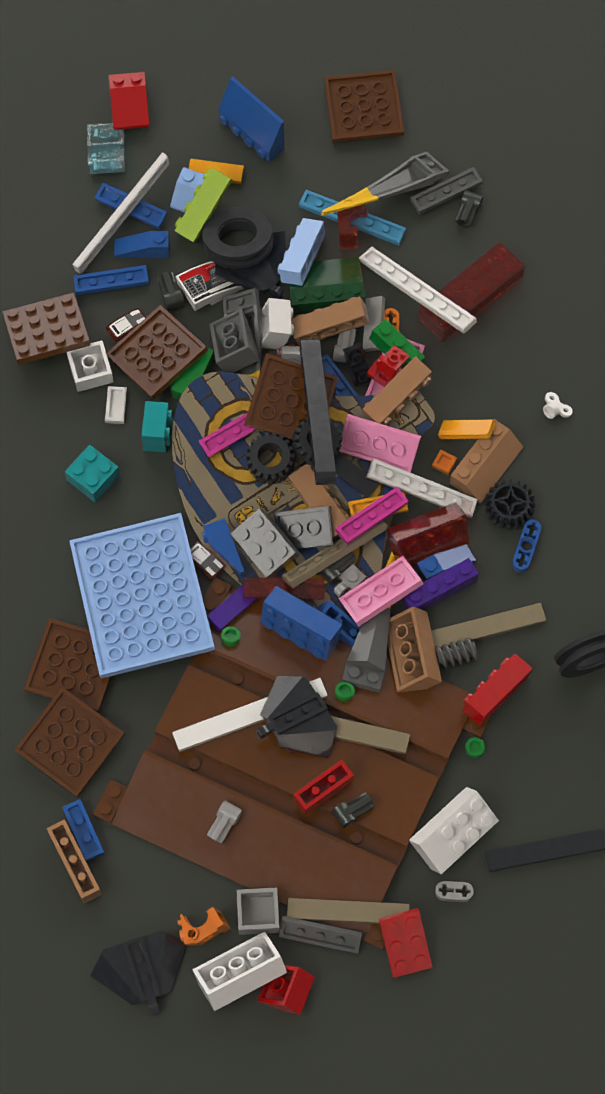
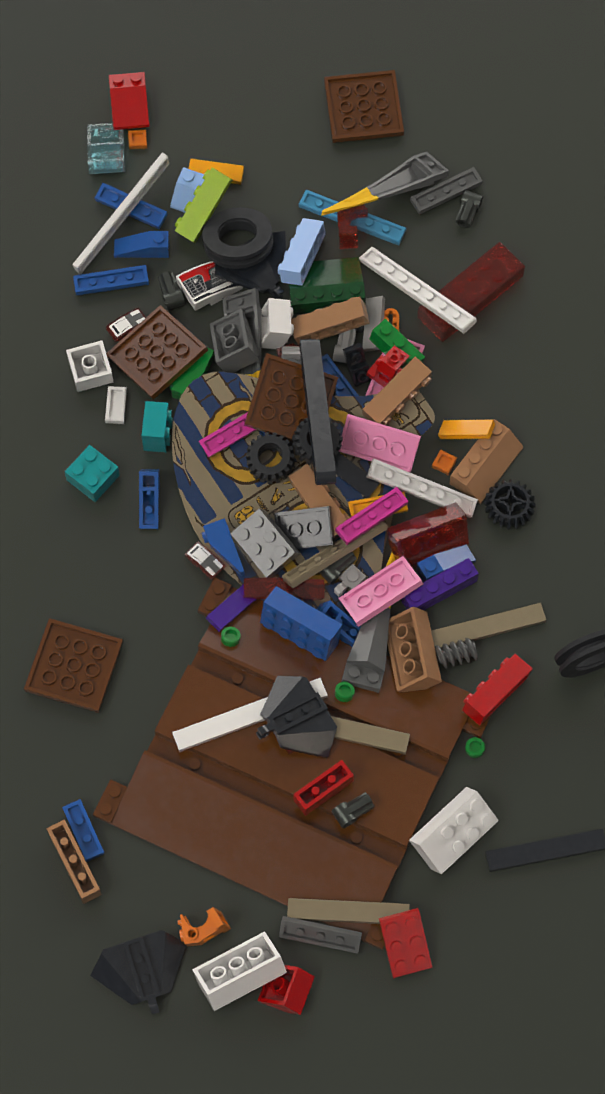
plate [3,293,91,365] -> none
reddish brown plate [14,687,125,797] -> none
light blue plate [69,513,215,678] -> none
light grey piece [207,800,243,844] -> none
blue slope [218,77,285,162] -> none
light grey piece [237,888,279,935] -> none
light grey beam [435,881,474,902] -> none
blue beam [512,520,541,573] -> none
white piece [543,392,572,419] -> none
none -> orange tile [128,130,147,149]
none -> blue slope [139,469,160,529]

